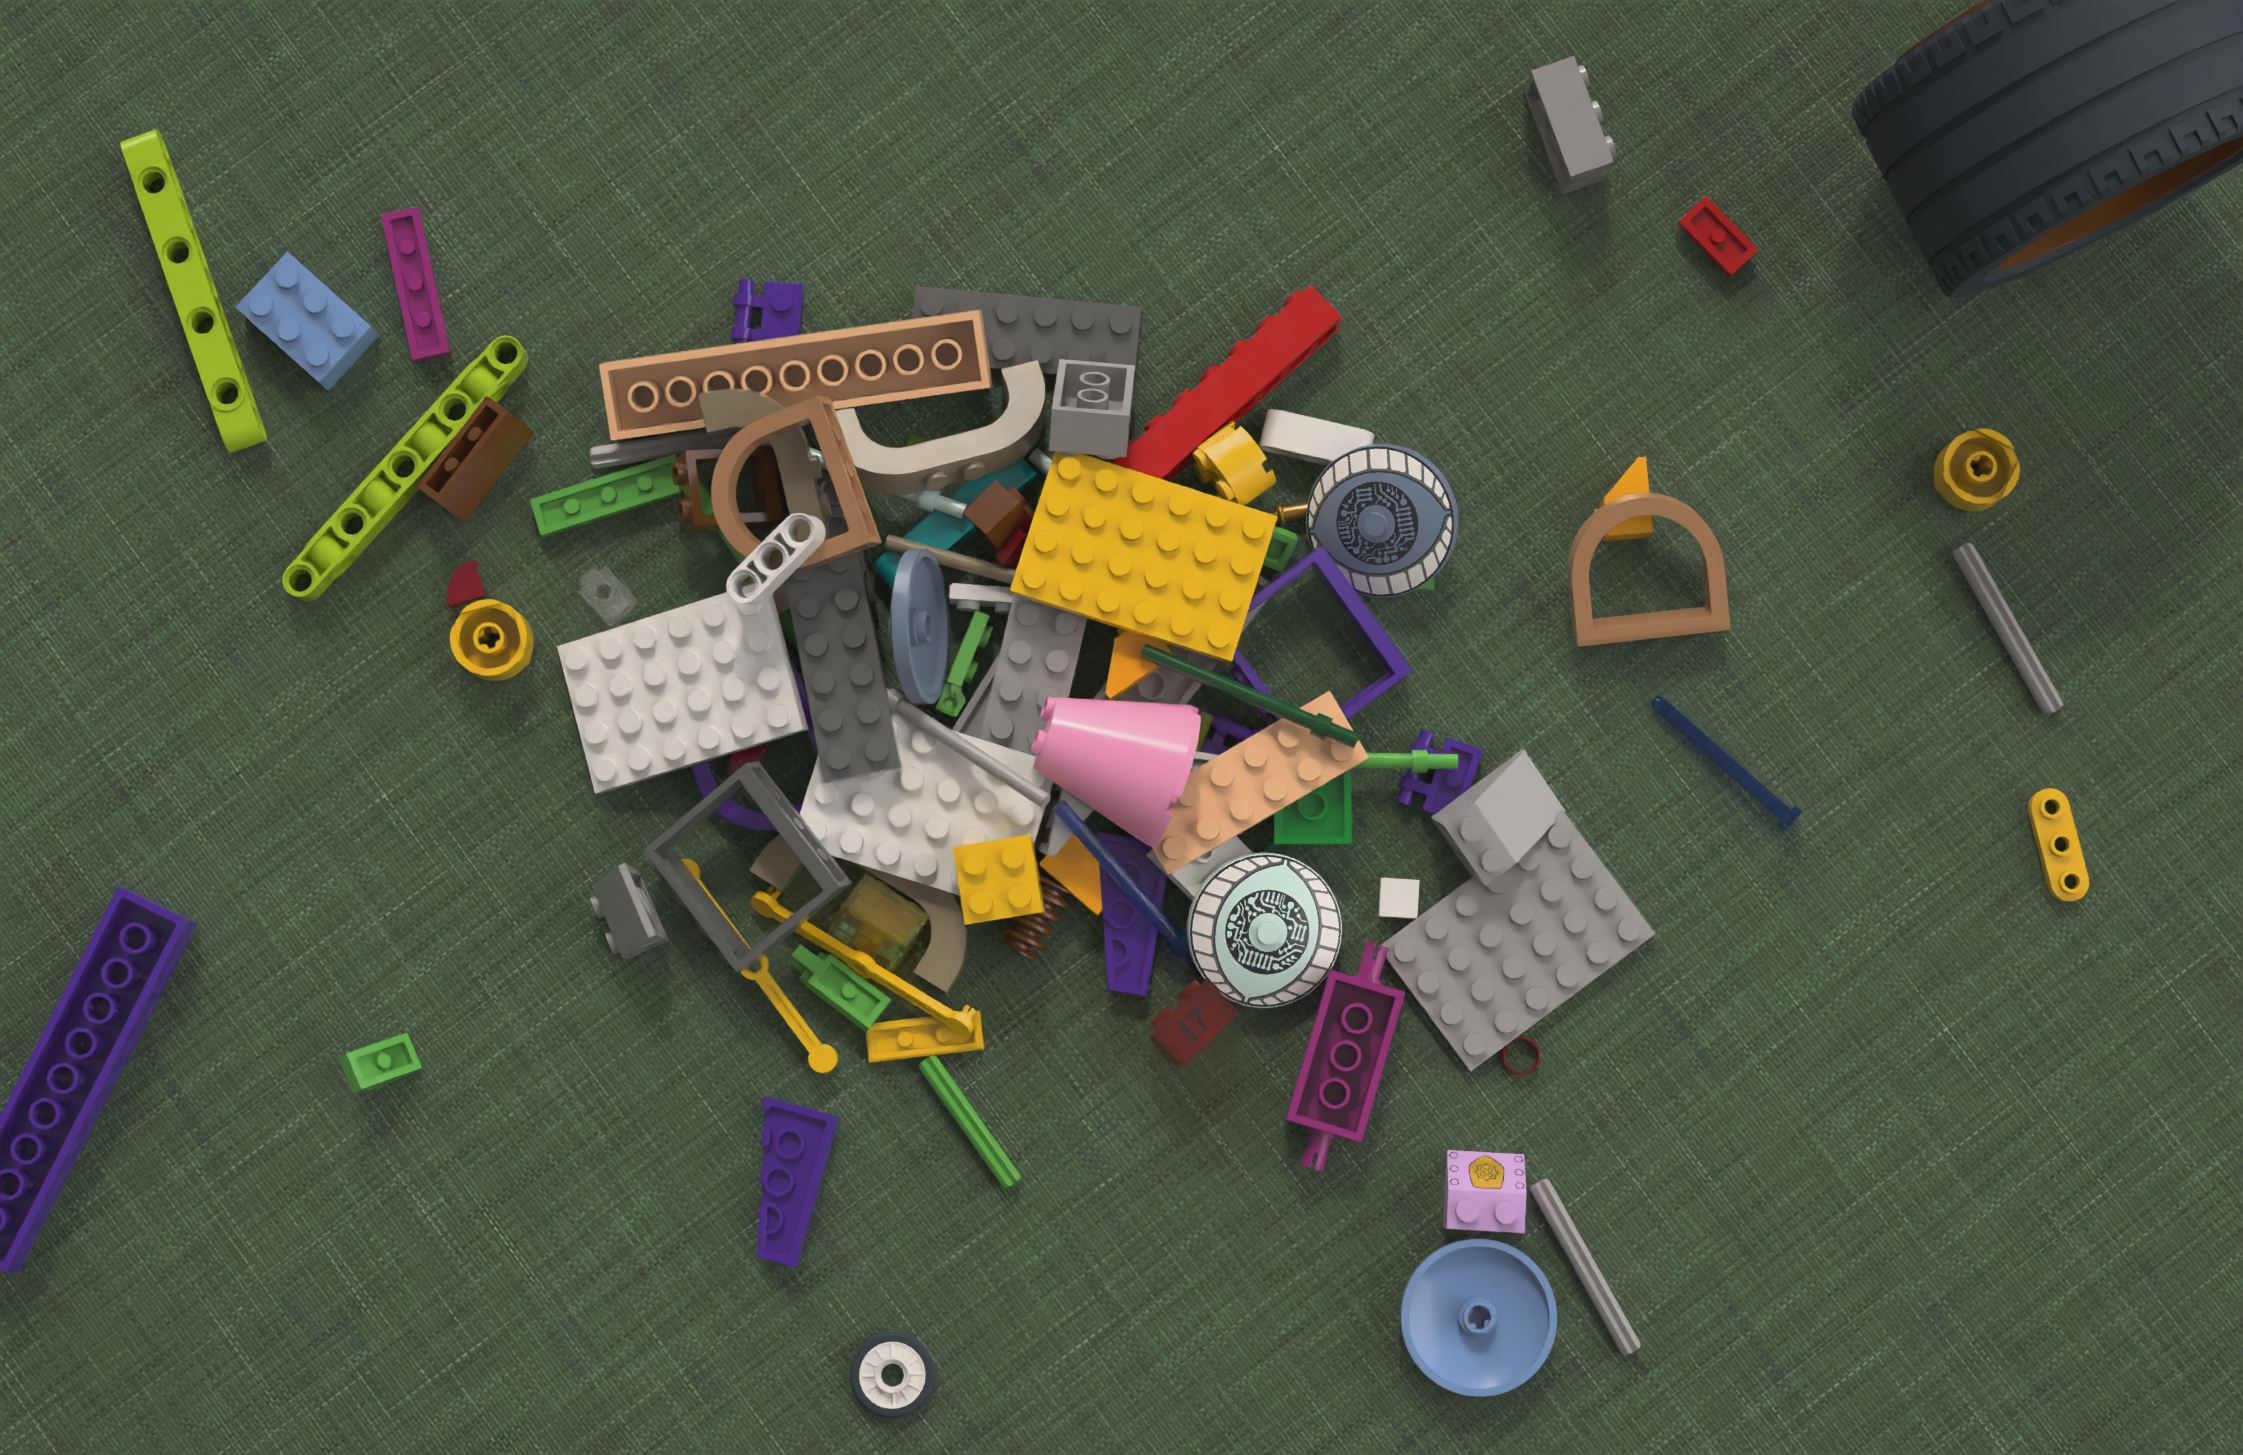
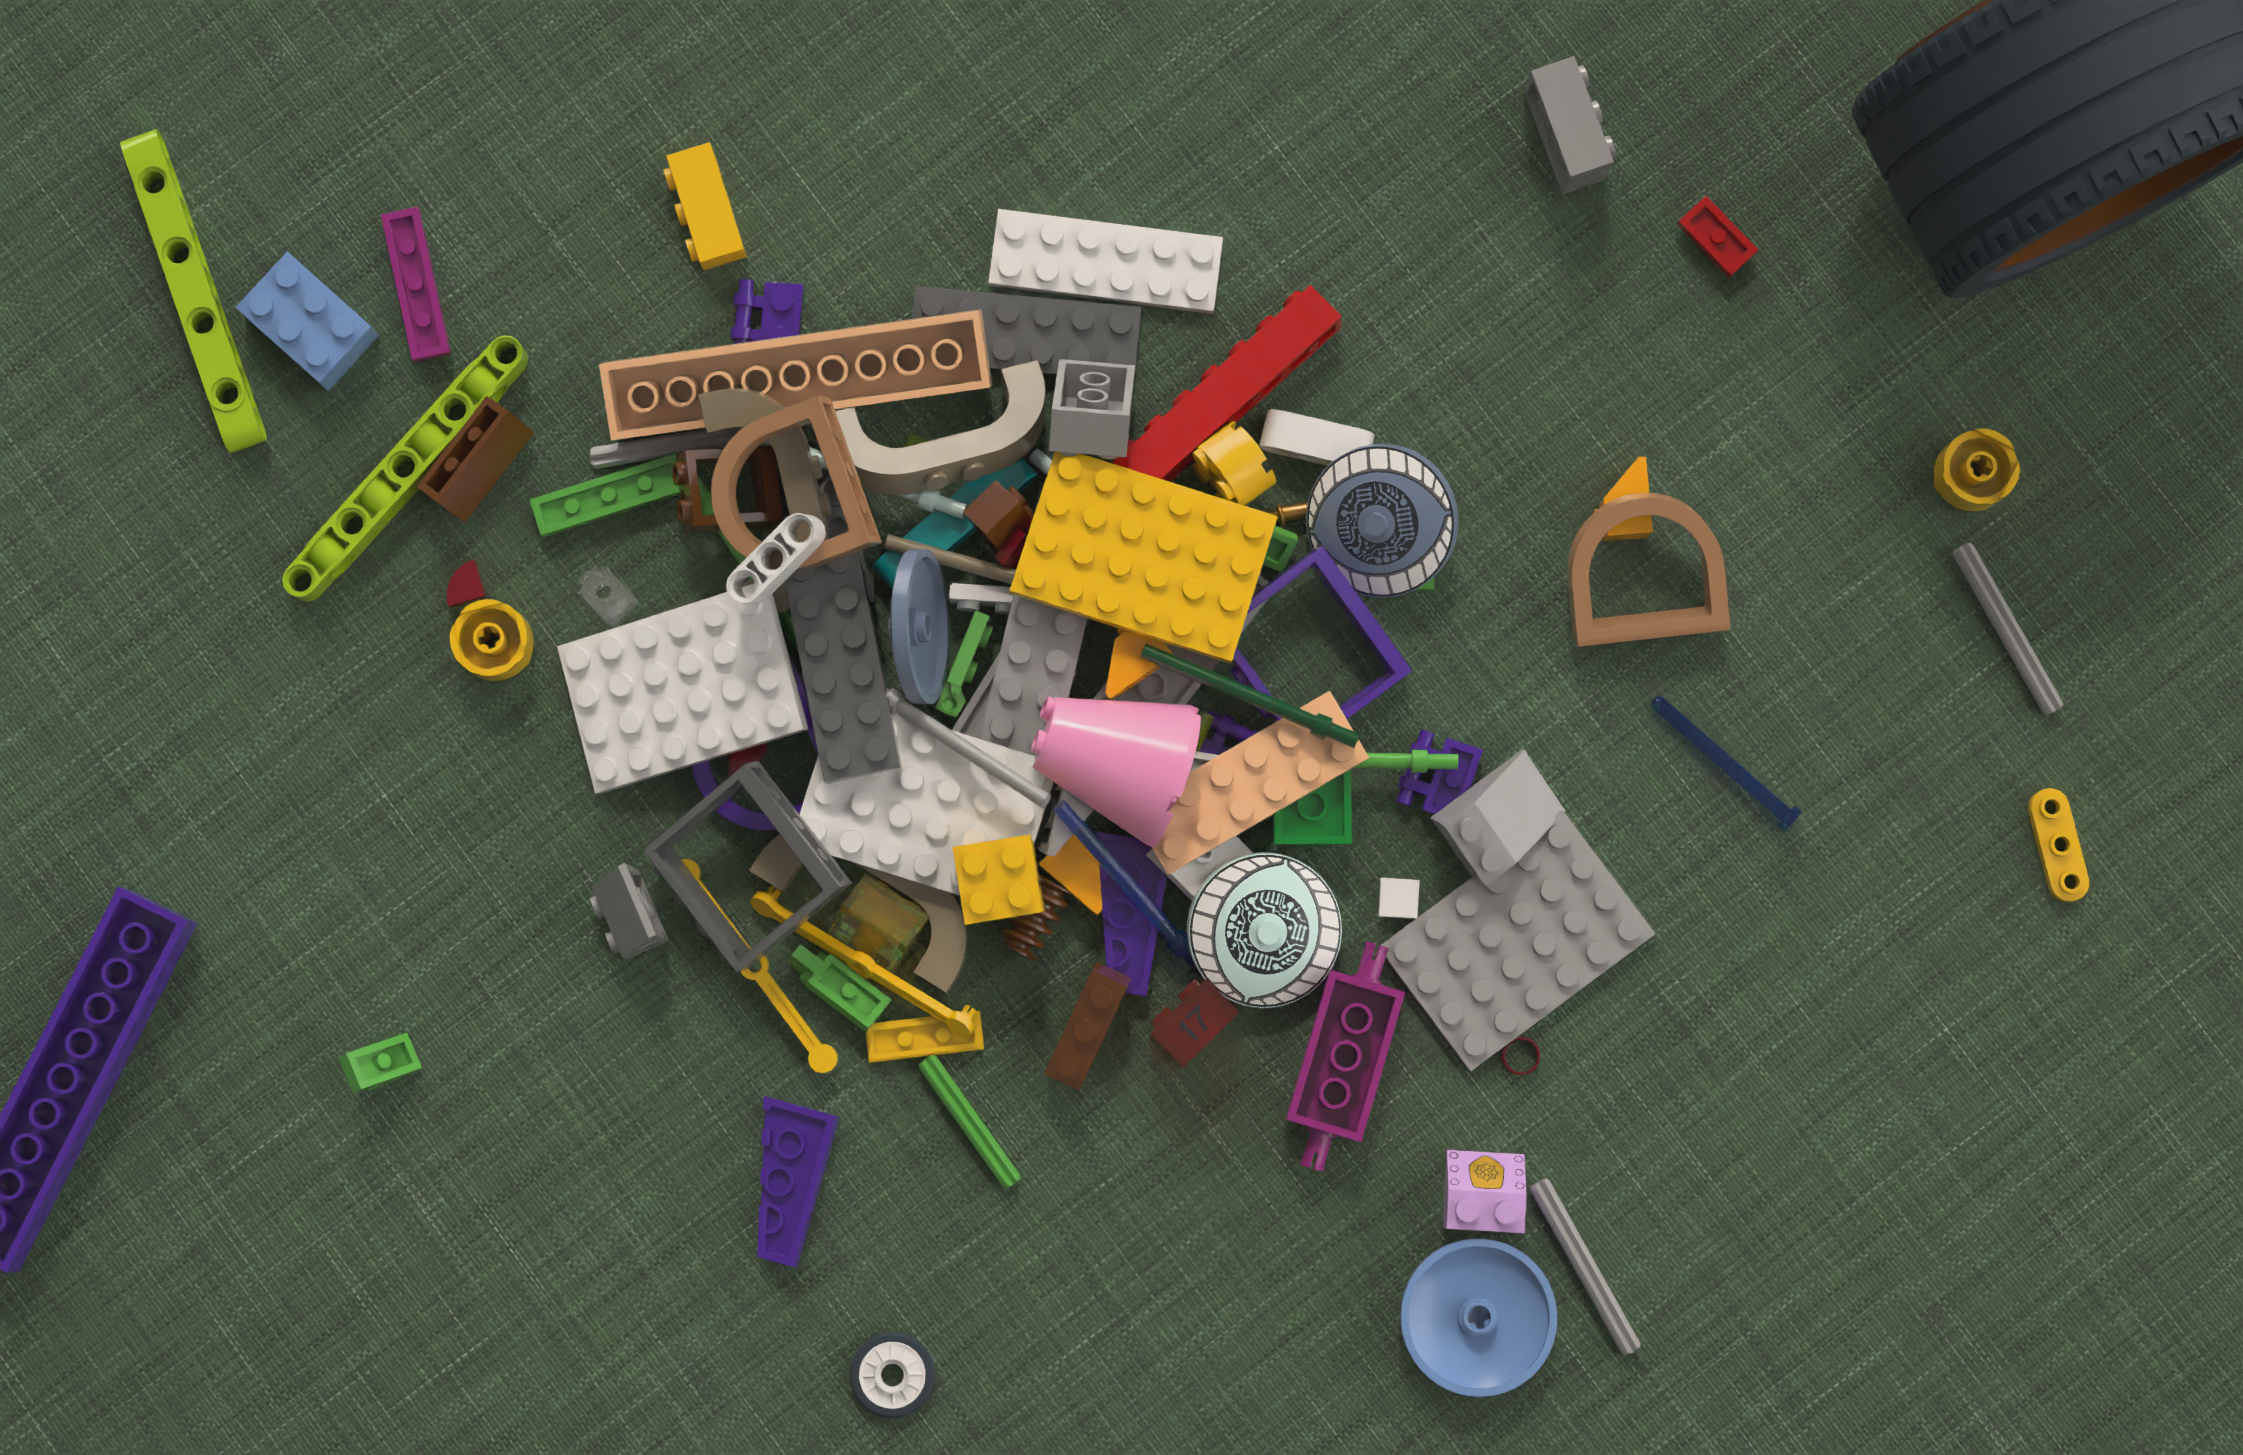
none -> yellow brick [663,142,747,270]
none -> white plate [988,209,1223,314]
none -> reddish brown brick [1044,962,1132,1090]

